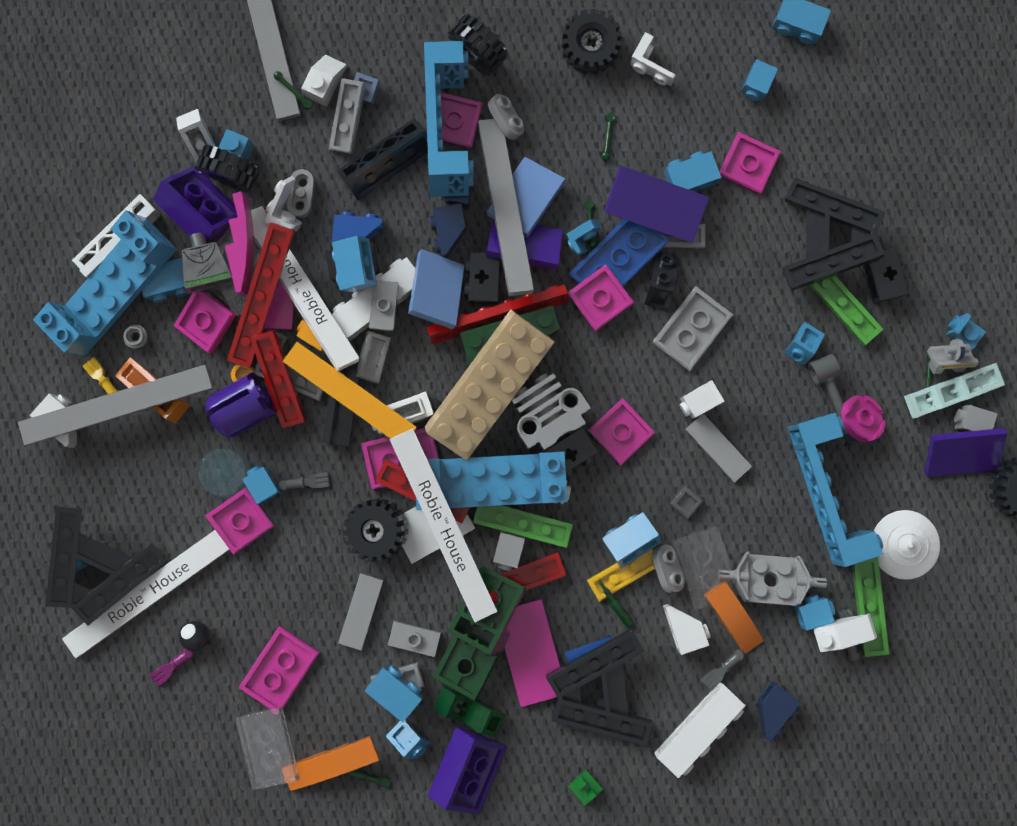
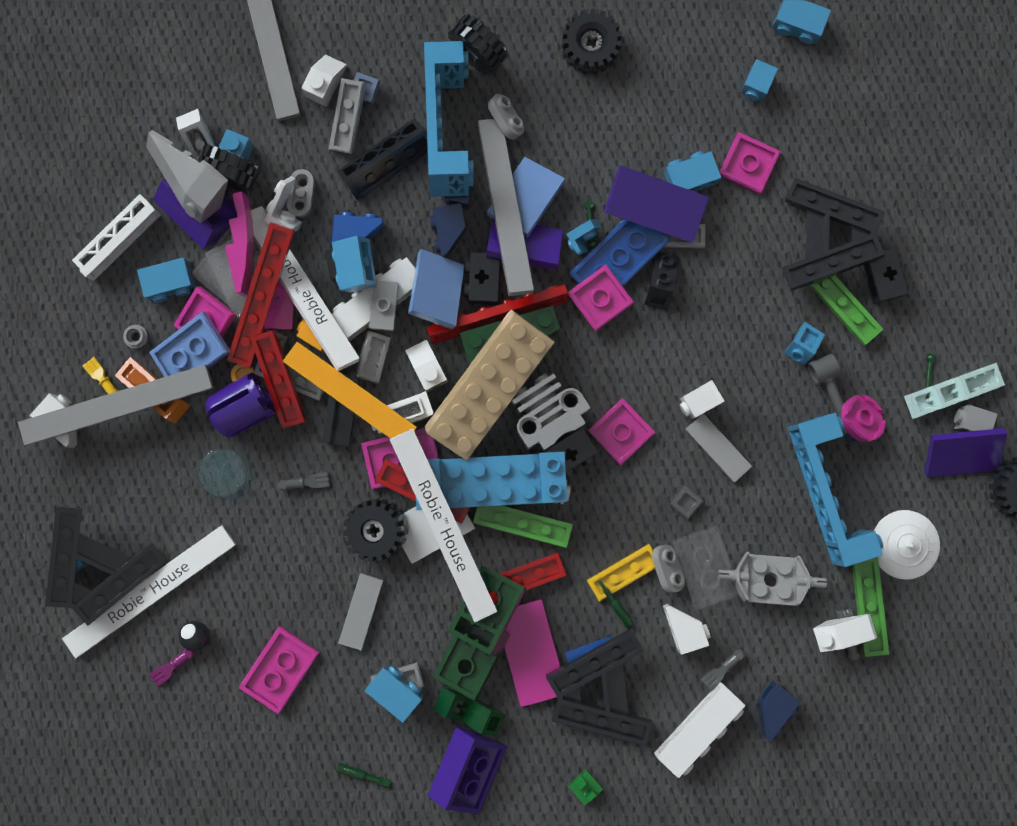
dark azure plate [33,210,177,356] -> none
flat silver torso [182,233,234,294] -> none
dark pink tile [205,487,274,555] -> none
clear tile [235,707,300,790] -> none
dark azure brick [242,465,282,504] -> none
dark green hinge [273,71,312,109] -> none
orange slope [282,735,380,791] -> none
bracket [386,719,429,759] -> none
light grey plate [388,621,441,657] -> none
dark pink tile [441,92,483,149] -> none
light grey brick [493,531,525,571] -> none
dark green hinge [601,112,616,161] -> none
brick [602,512,662,569] -> none
white bracket [630,32,676,86] -> none
light grey tile [652,286,733,372] -> none
orange slope [703,581,764,654] -> none
dark azure brick [794,594,835,631] -> none
light grey hips [927,339,979,374] -> none
dark azure bracket [946,313,986,351] -> none
none -> light grey wedge [146,130,228,223]
none -> medium blue tile [149,312,231,377]
none -> white slope [405,340,448,393]

